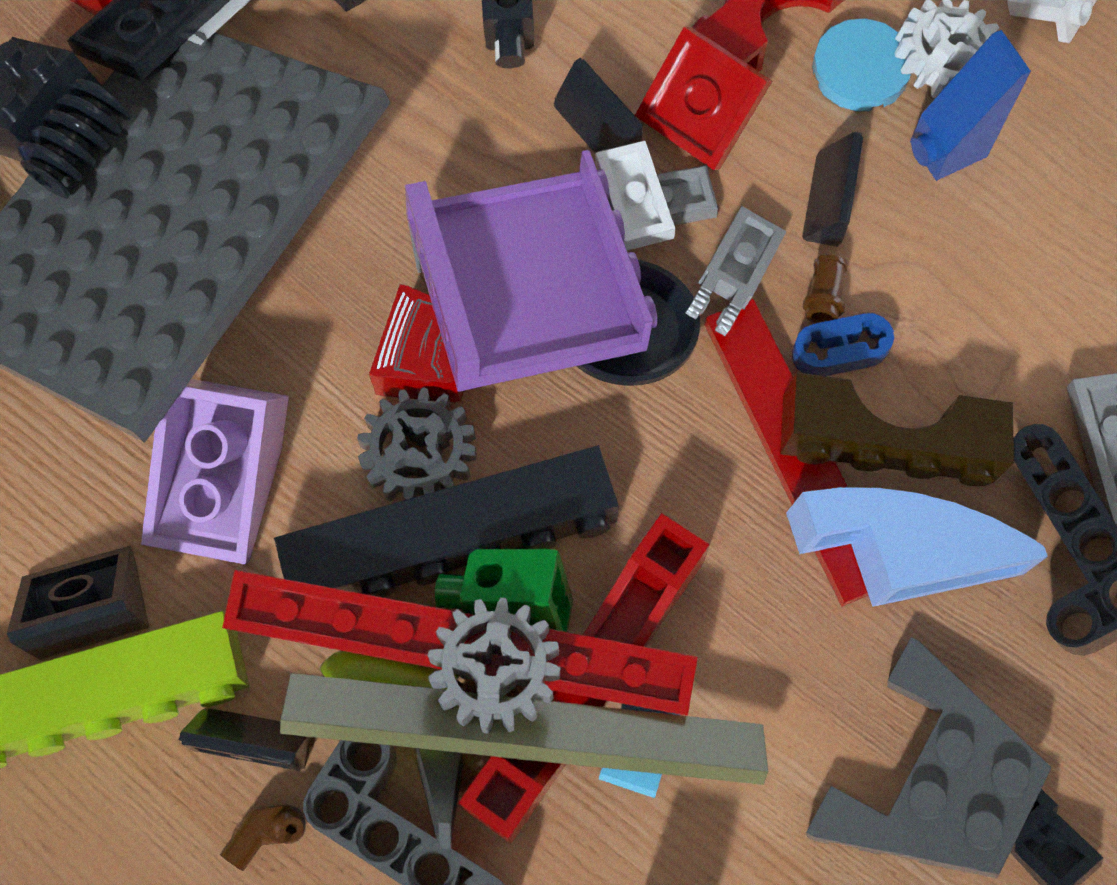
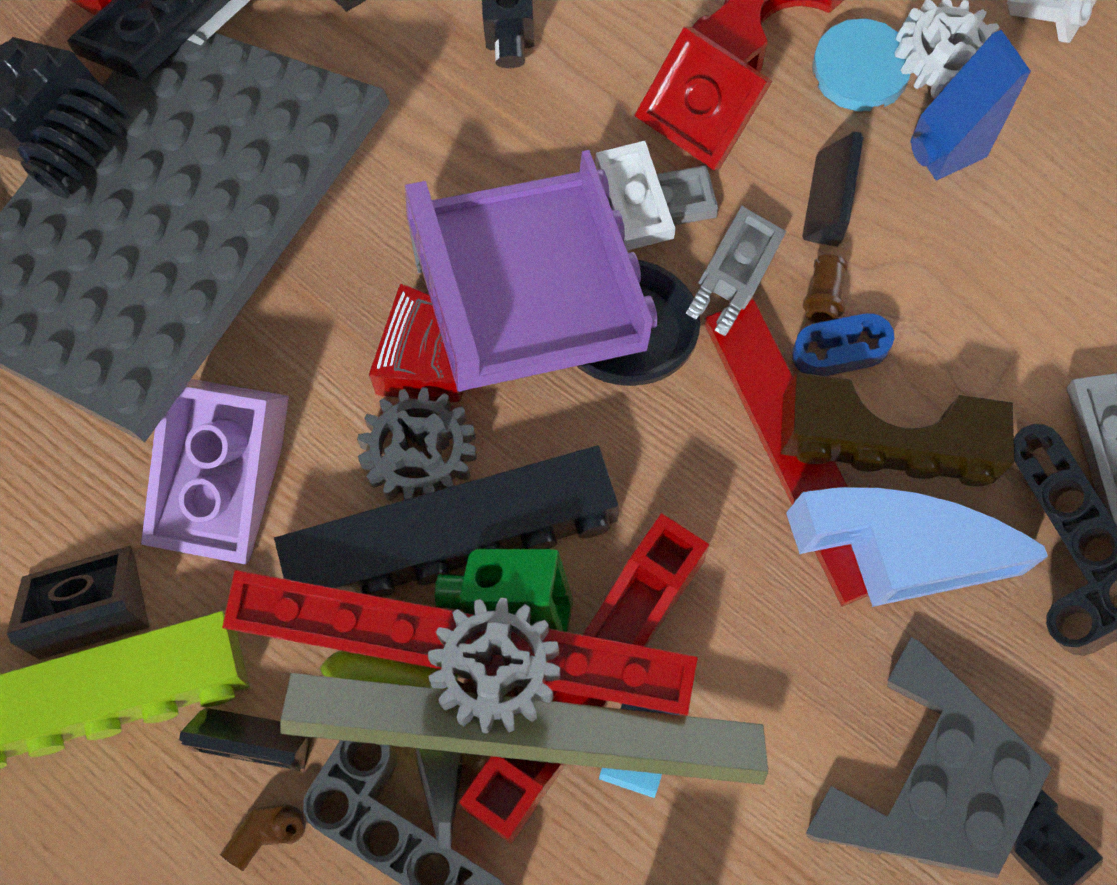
black slope [554,57,643,154] -> none

